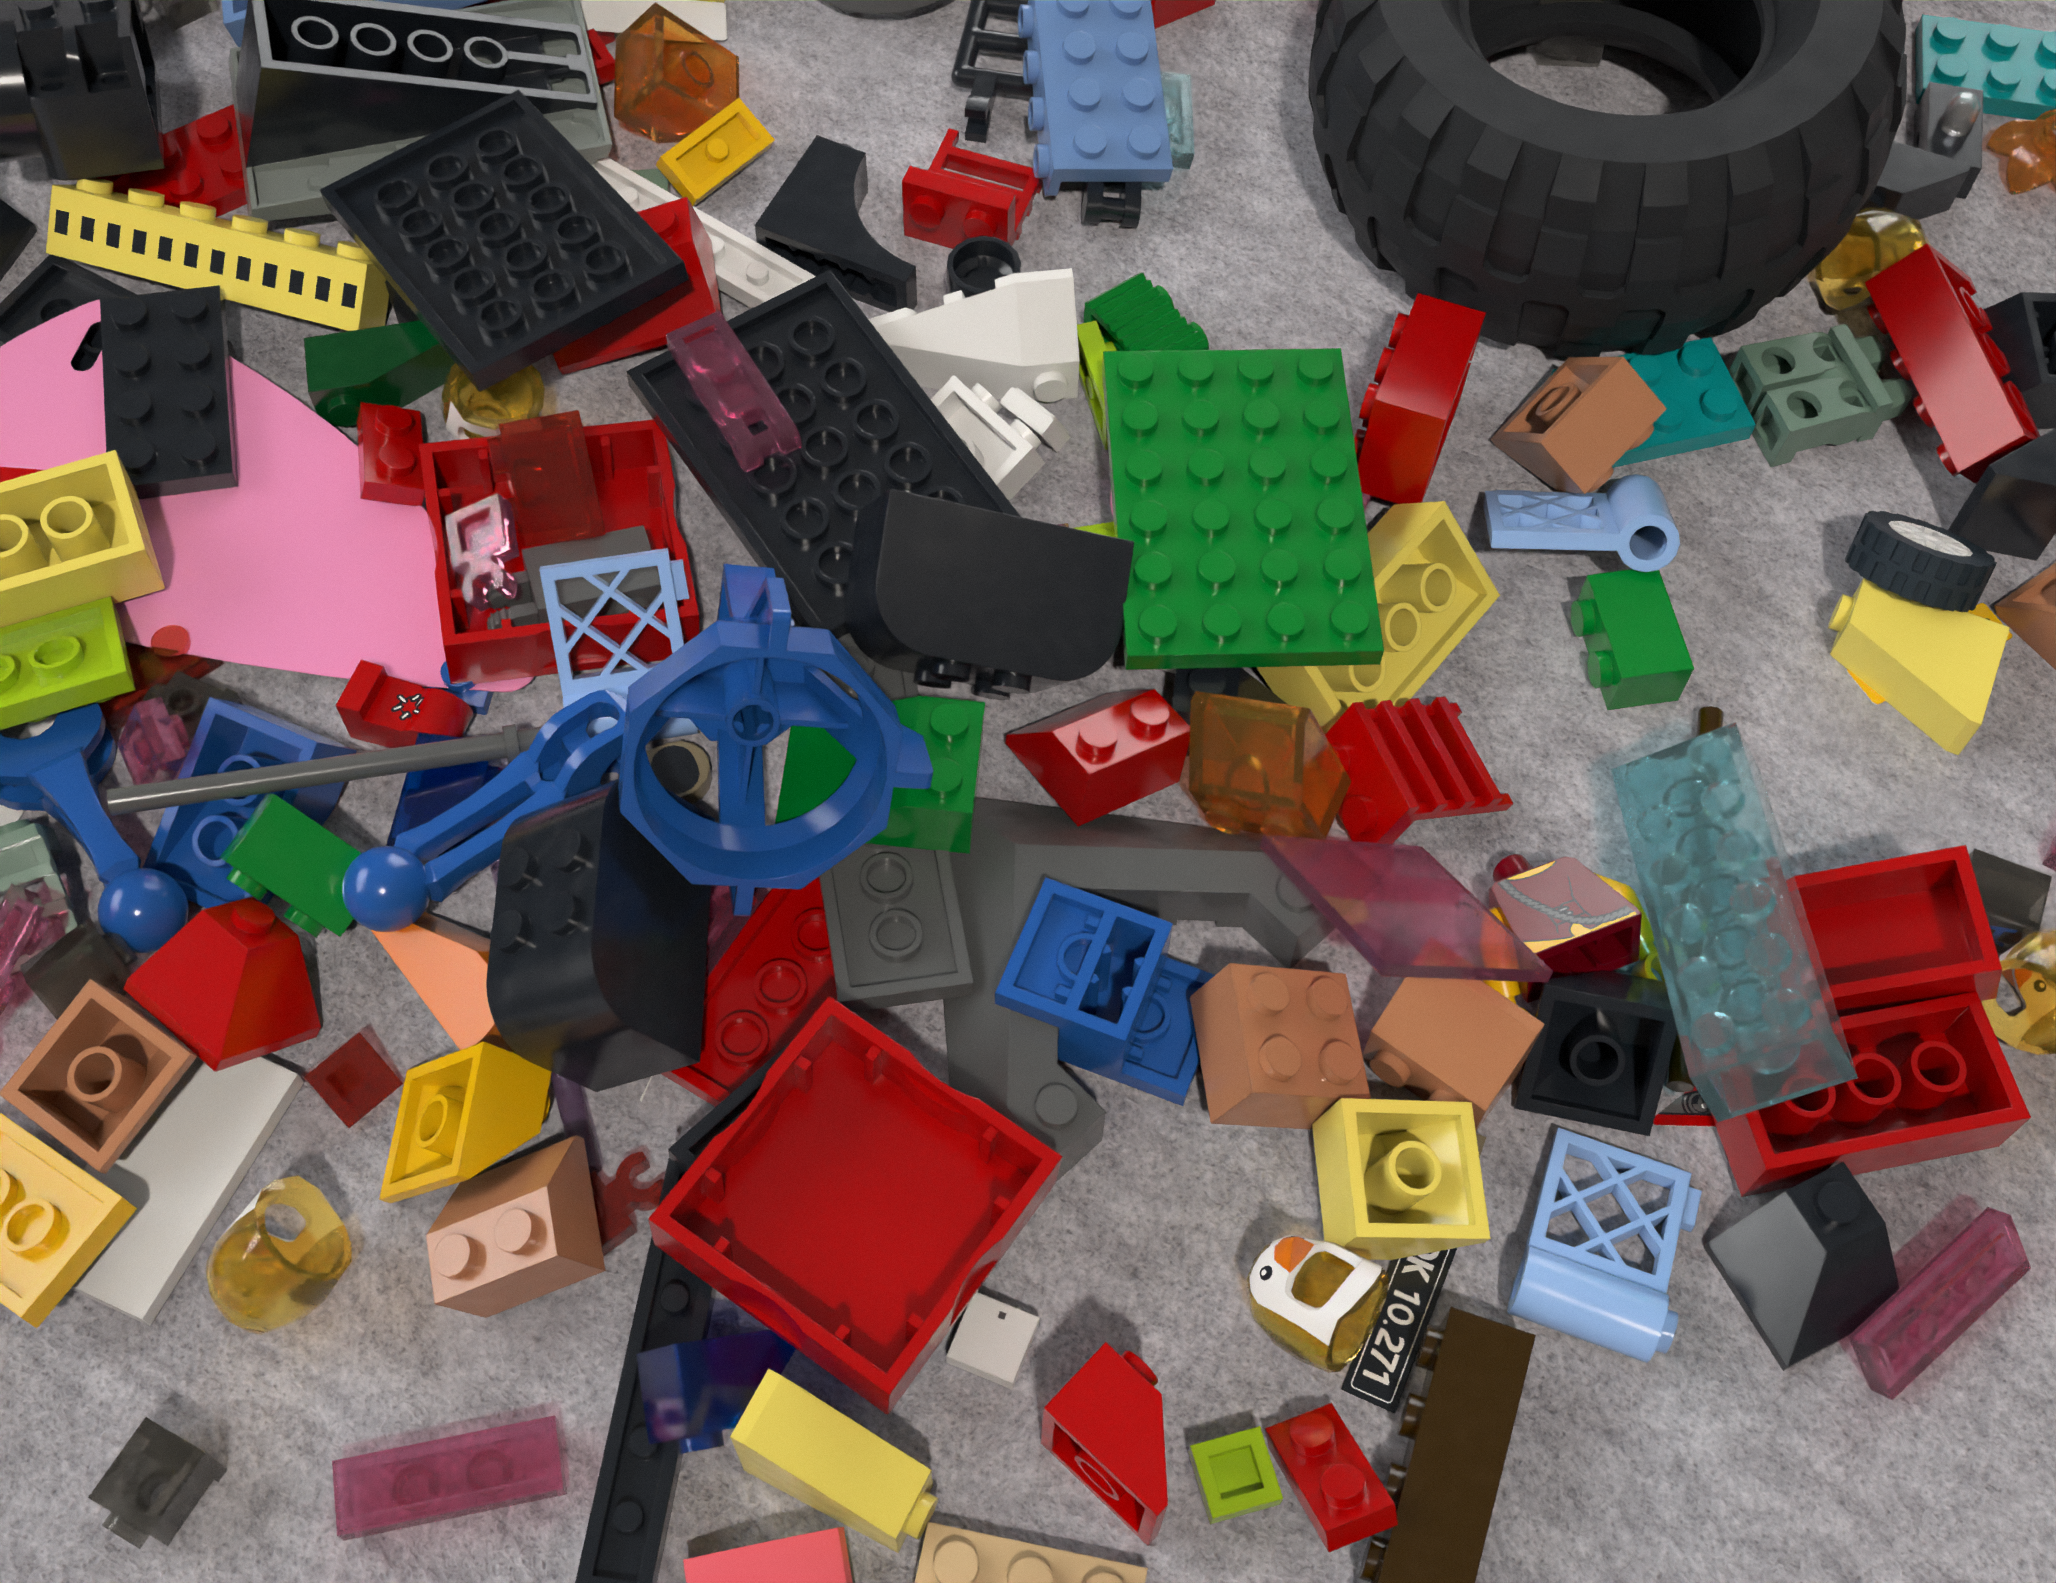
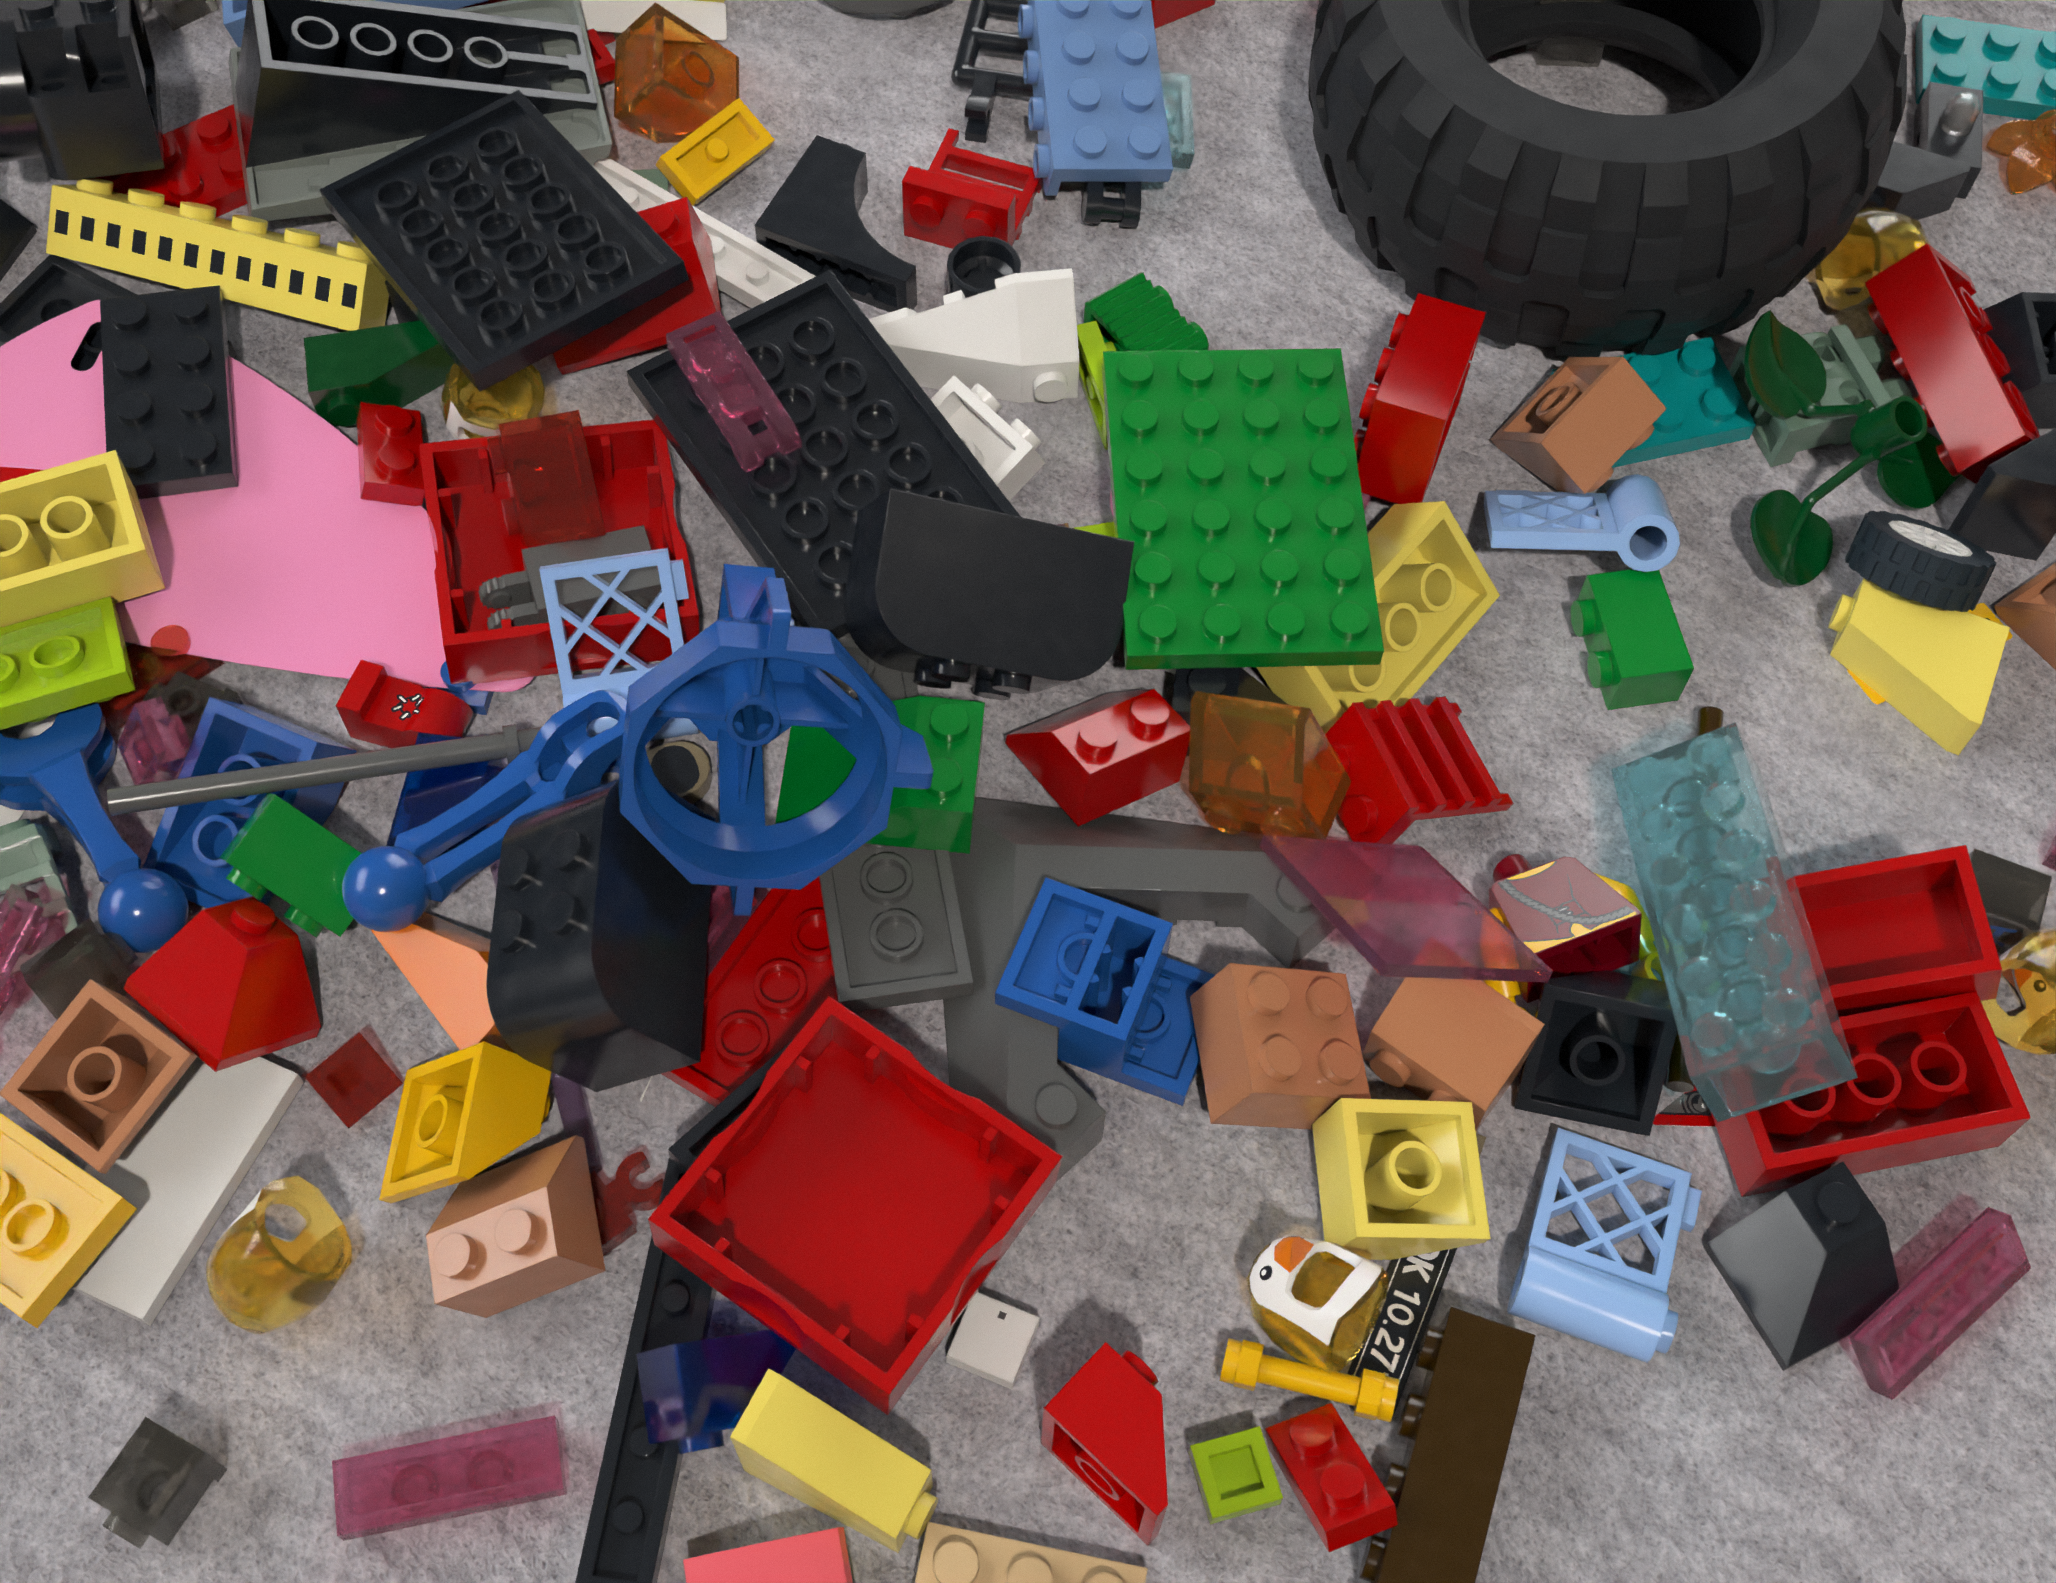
clear pink plate [445,493,519,612] -> none
white tile [999,387,1070,453] -> none
none -> yellow bar [1219,1338,1399,1422]
none -> dark green plant [1744,310,1961,587]

